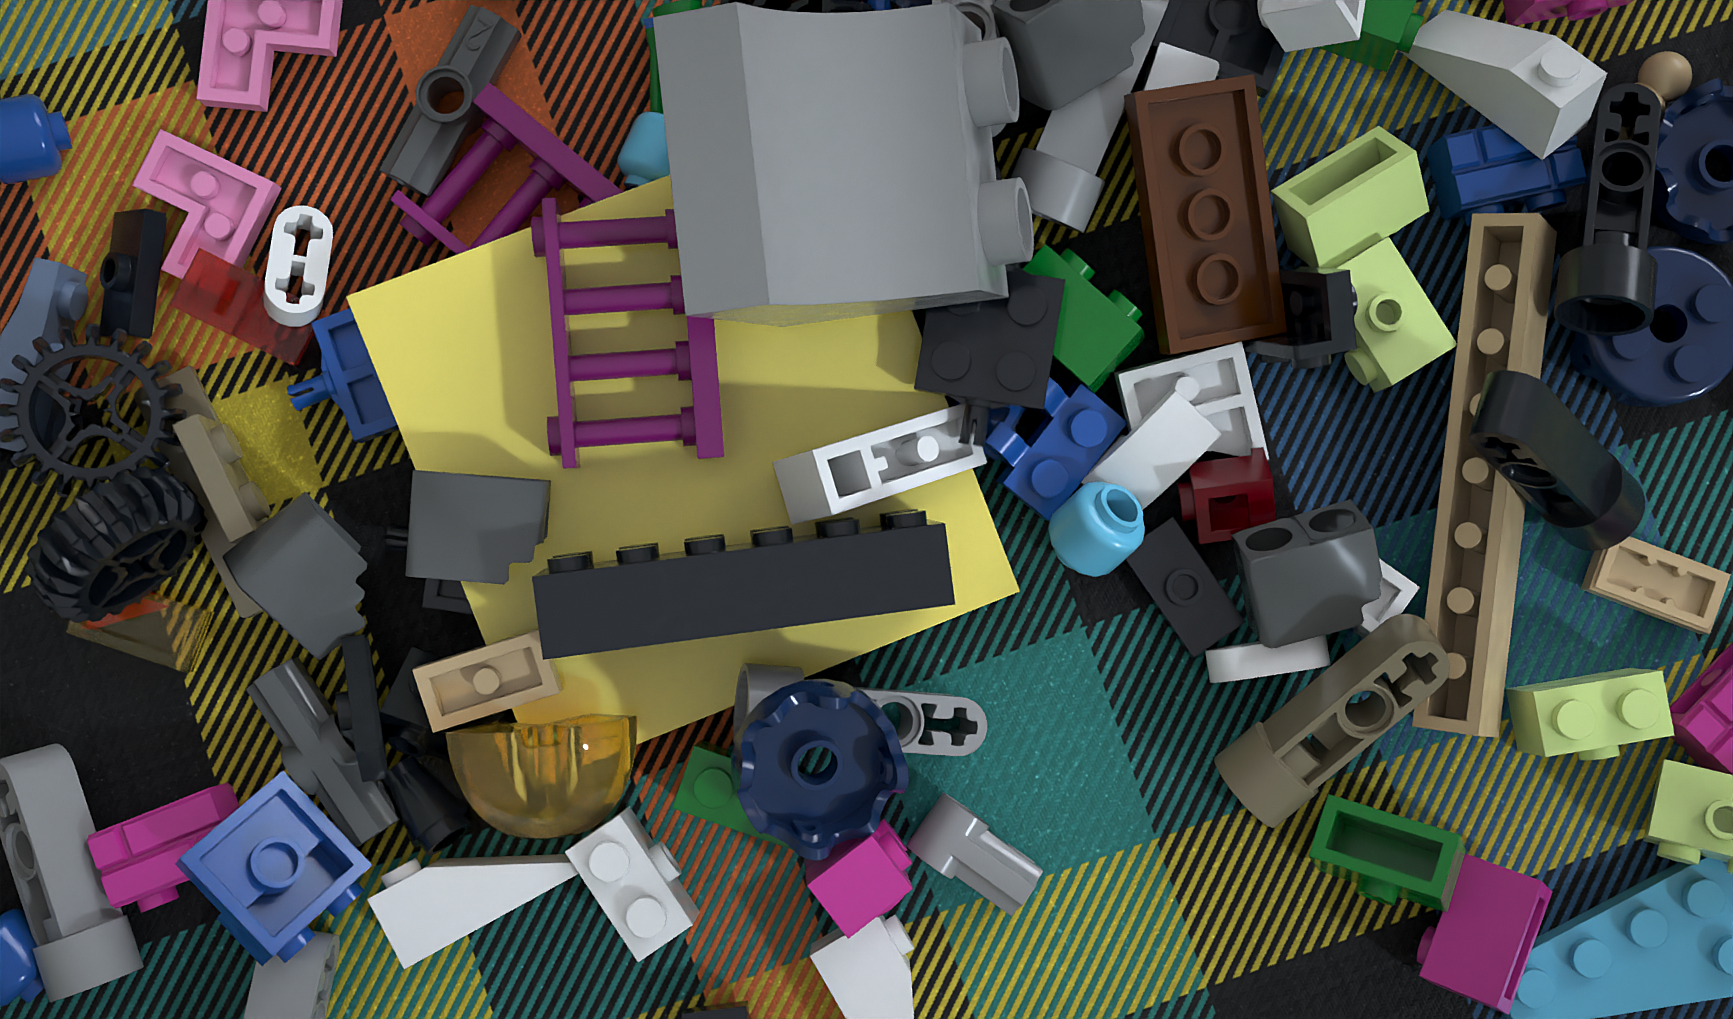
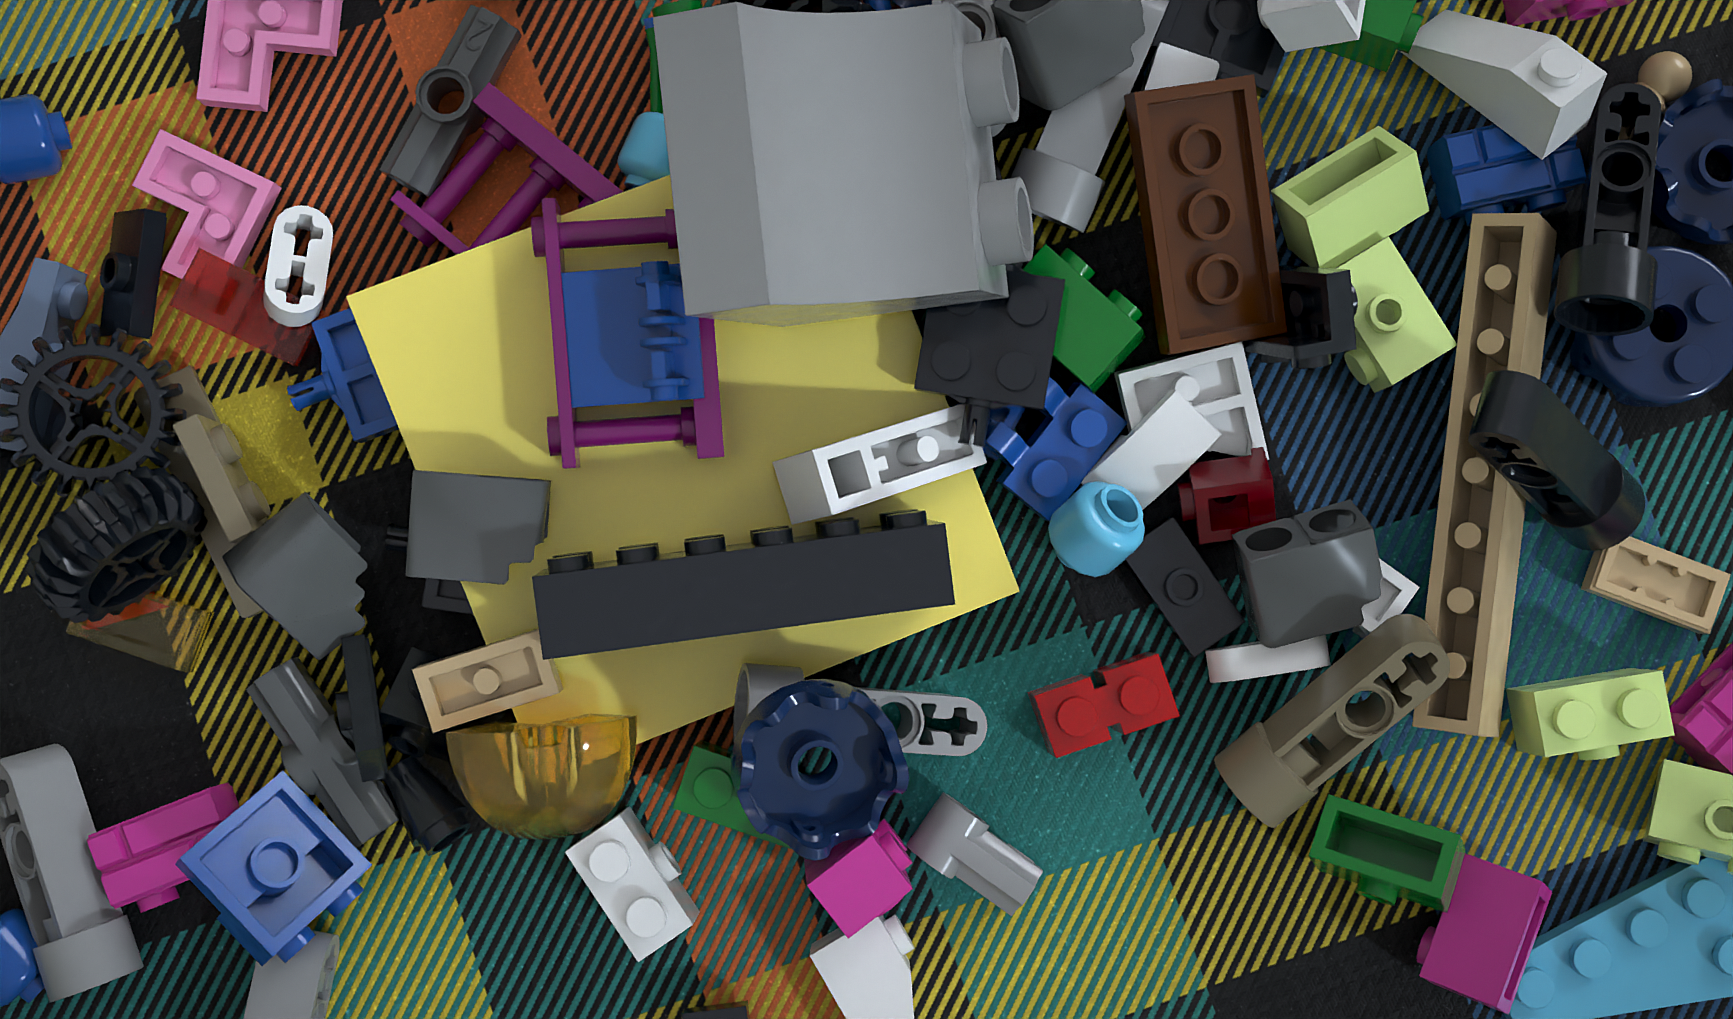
white slope [367,854,579,969] -> none
none -> blue hinge [561,261,705,408]
none -> red piece [1027,652,1180,758]

